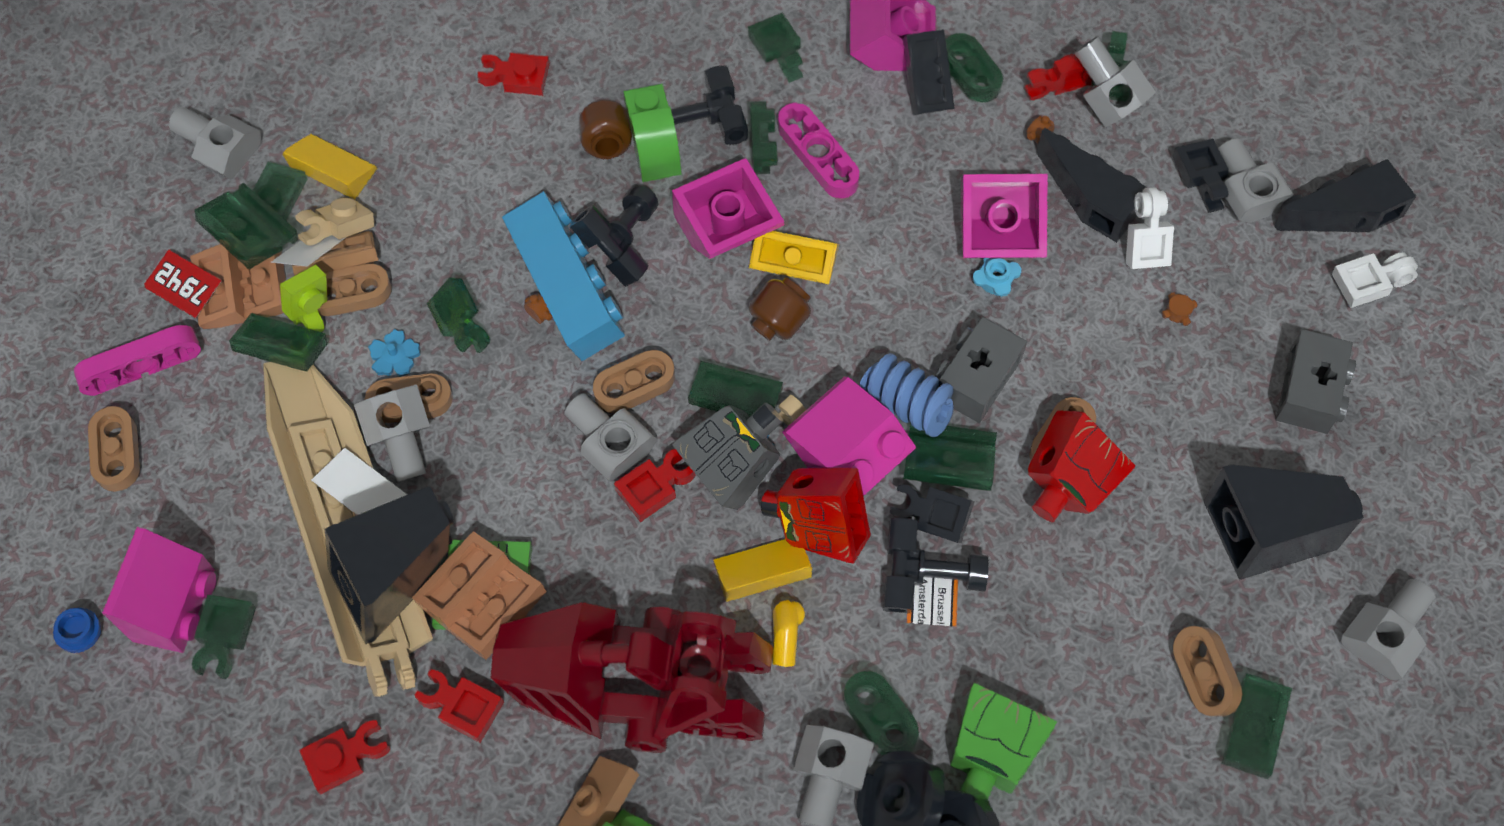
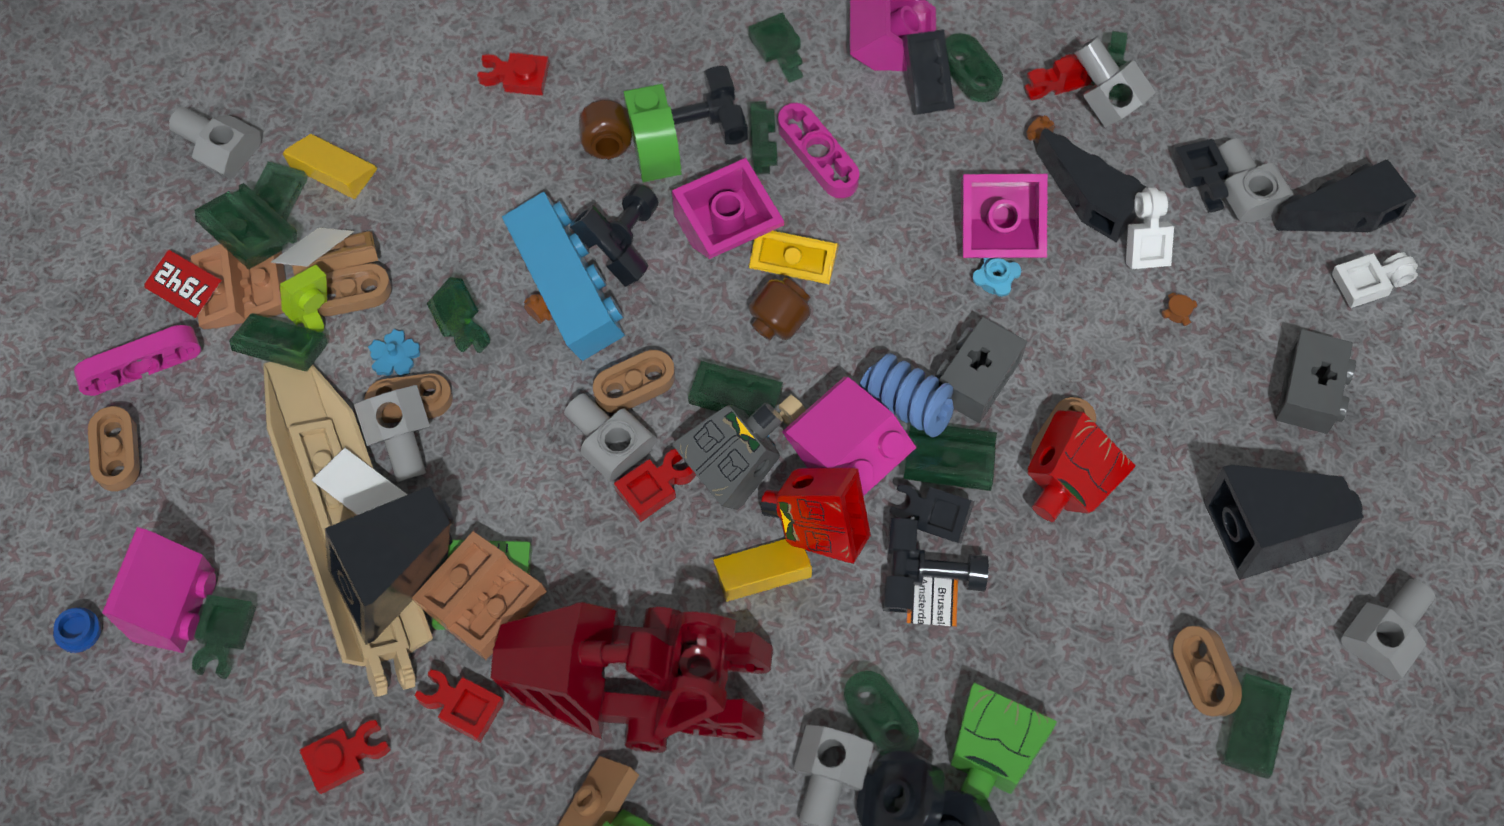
tan plate [295,197,375,245] -> none
yellow arm [772,600,805,667] -> none

